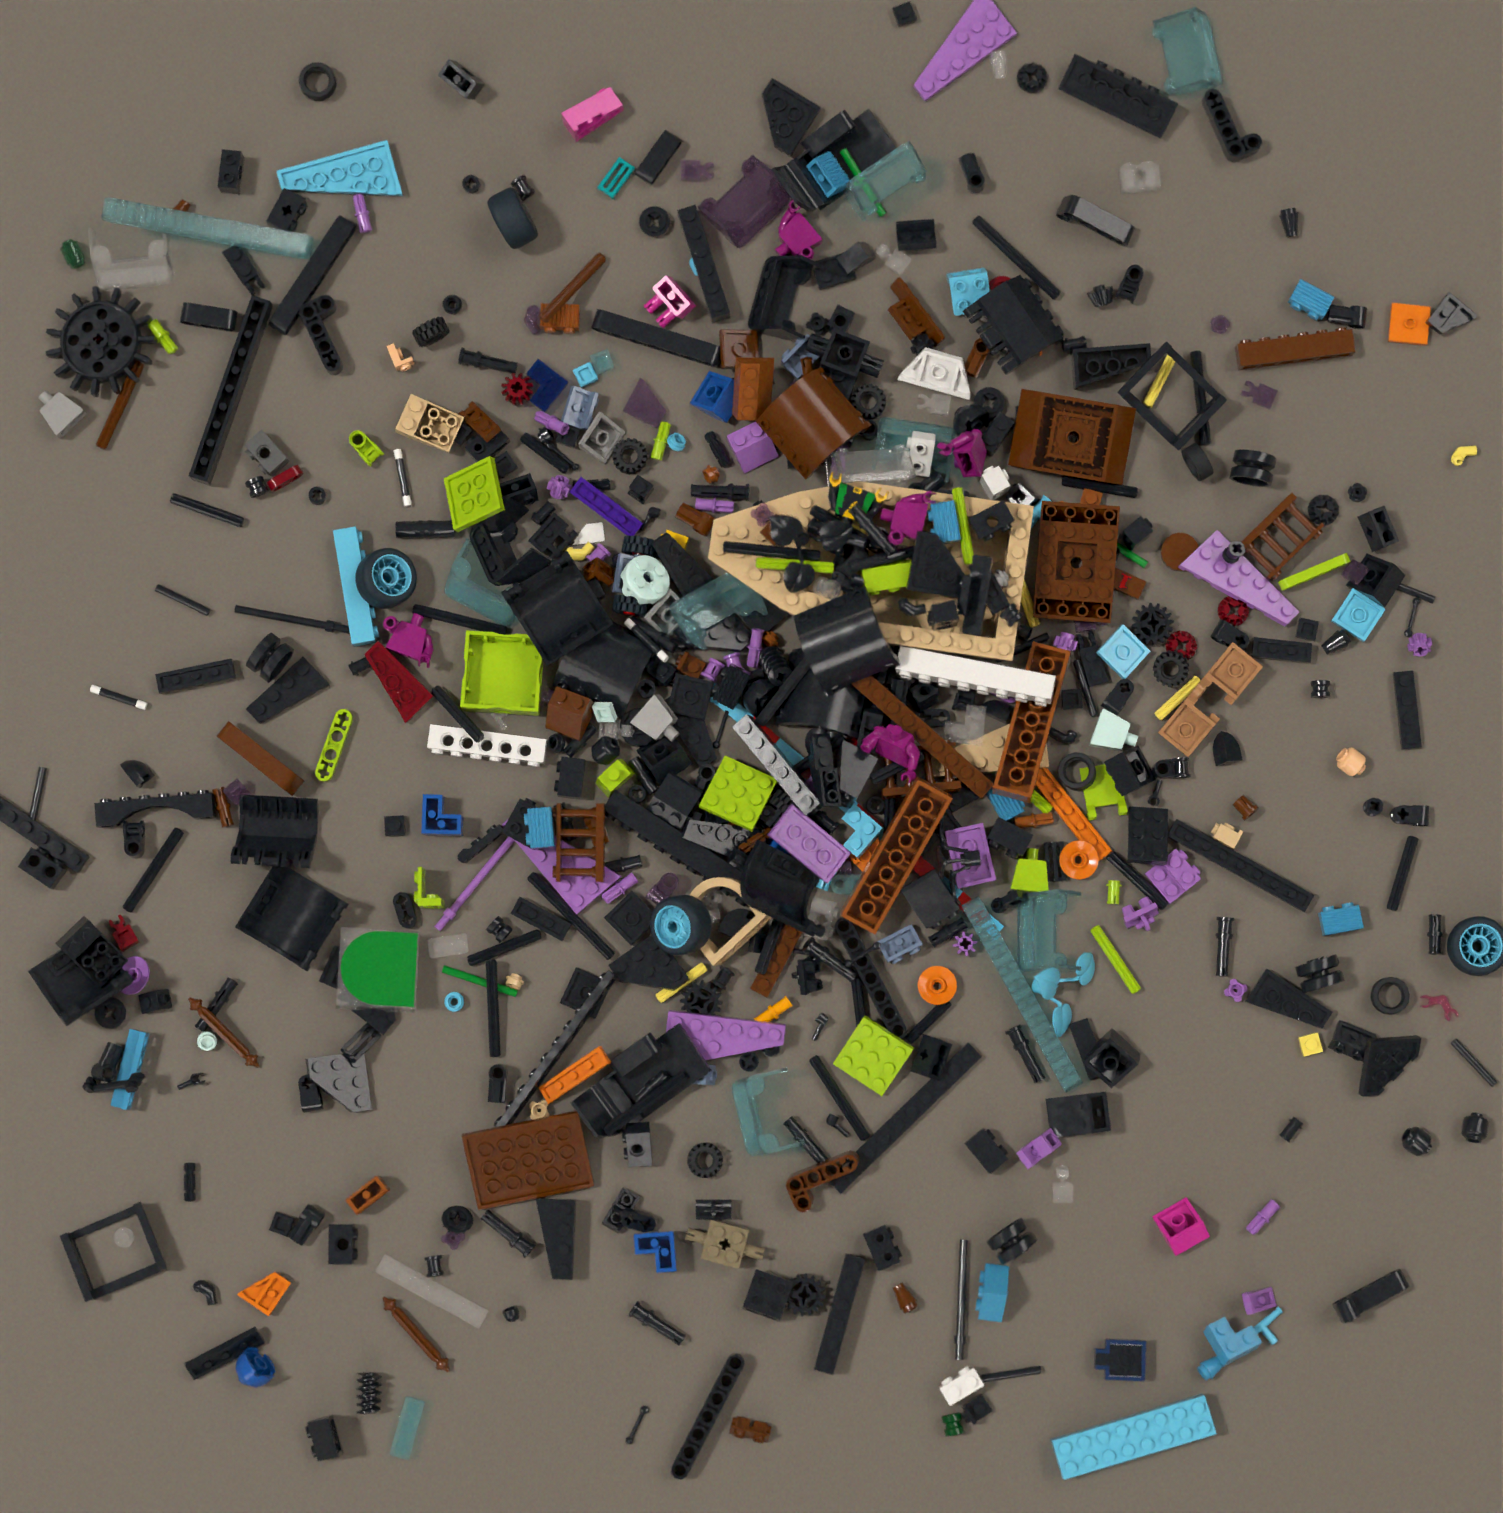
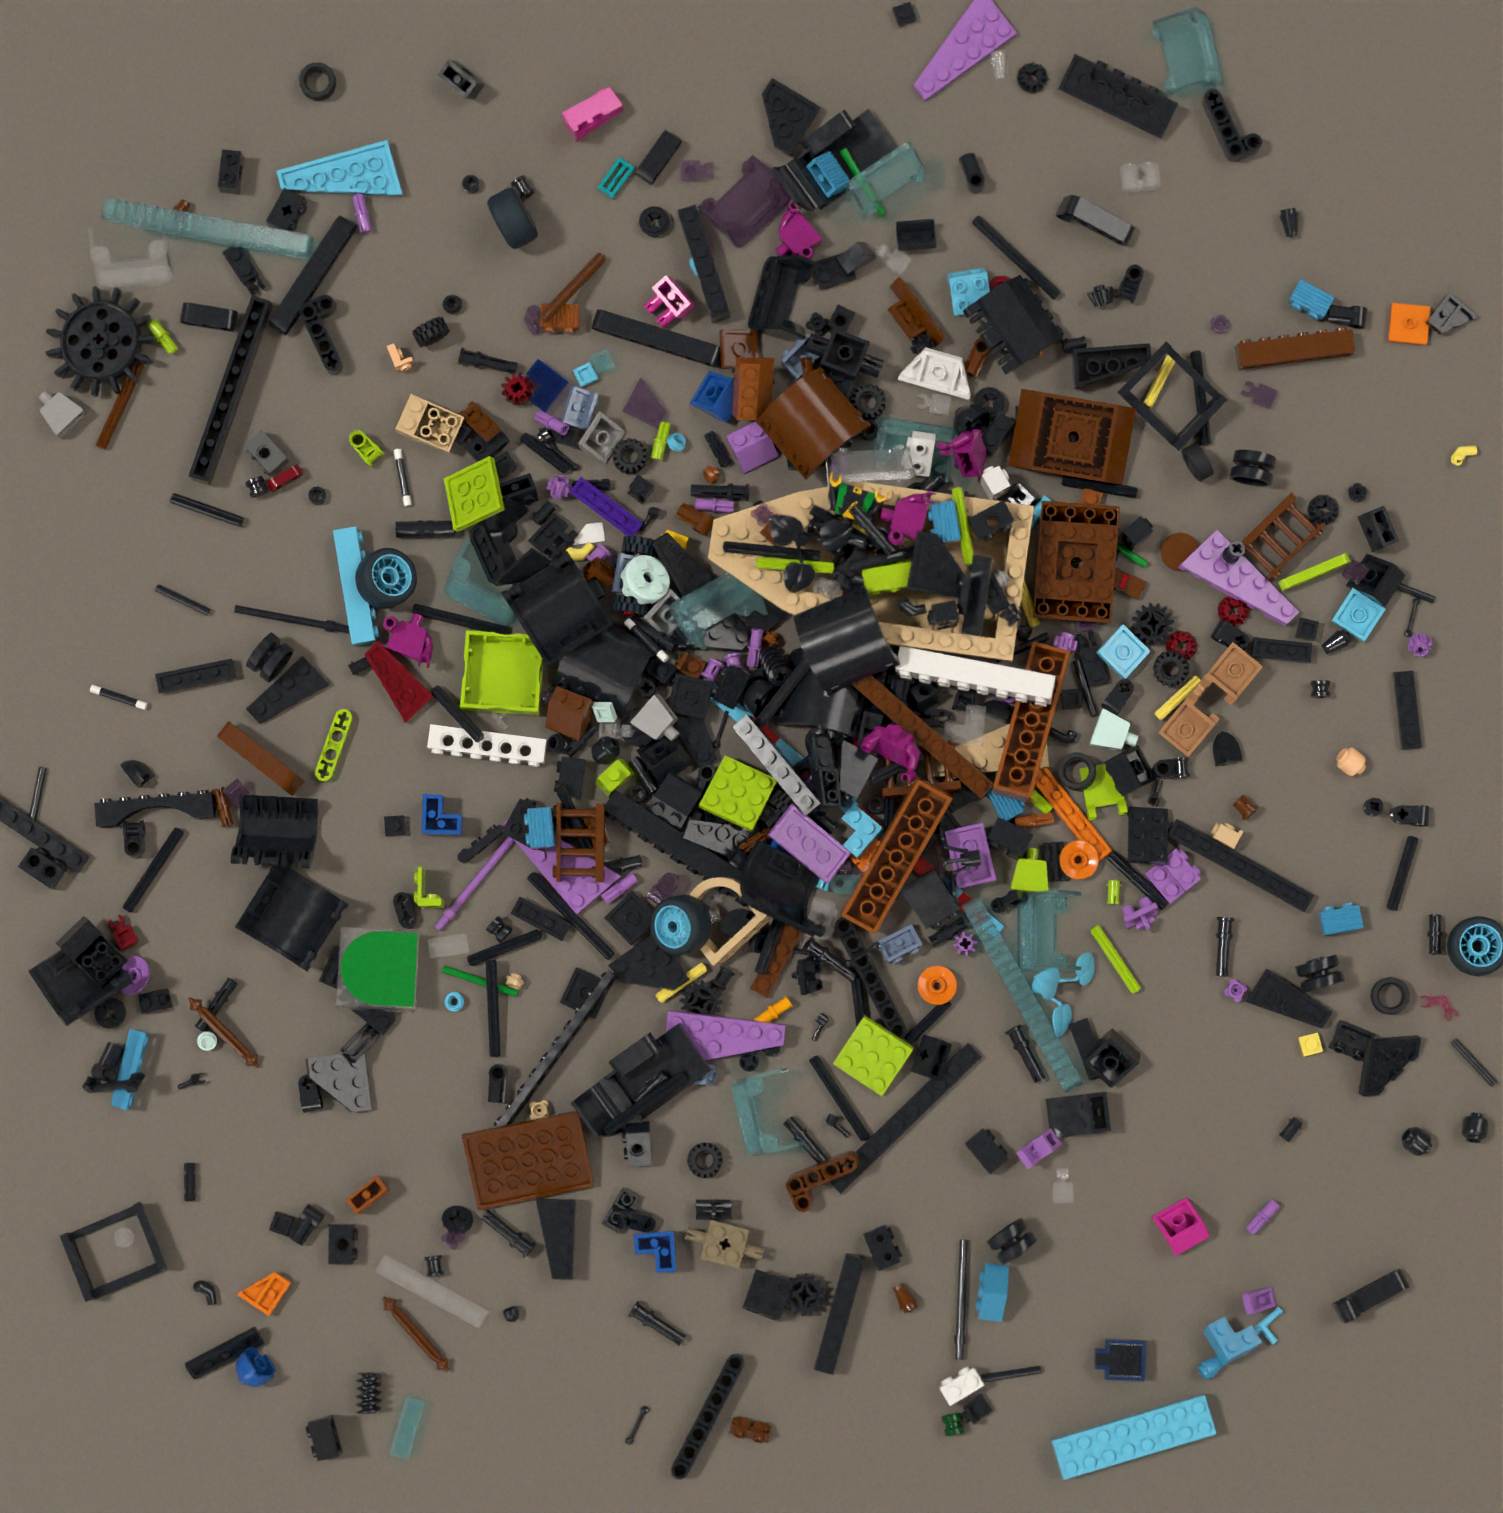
clear green brick [60,239,85,269] -> none
orange tile [538,1046,611,1104] -> none
none -> black axle [555,783,594,849]

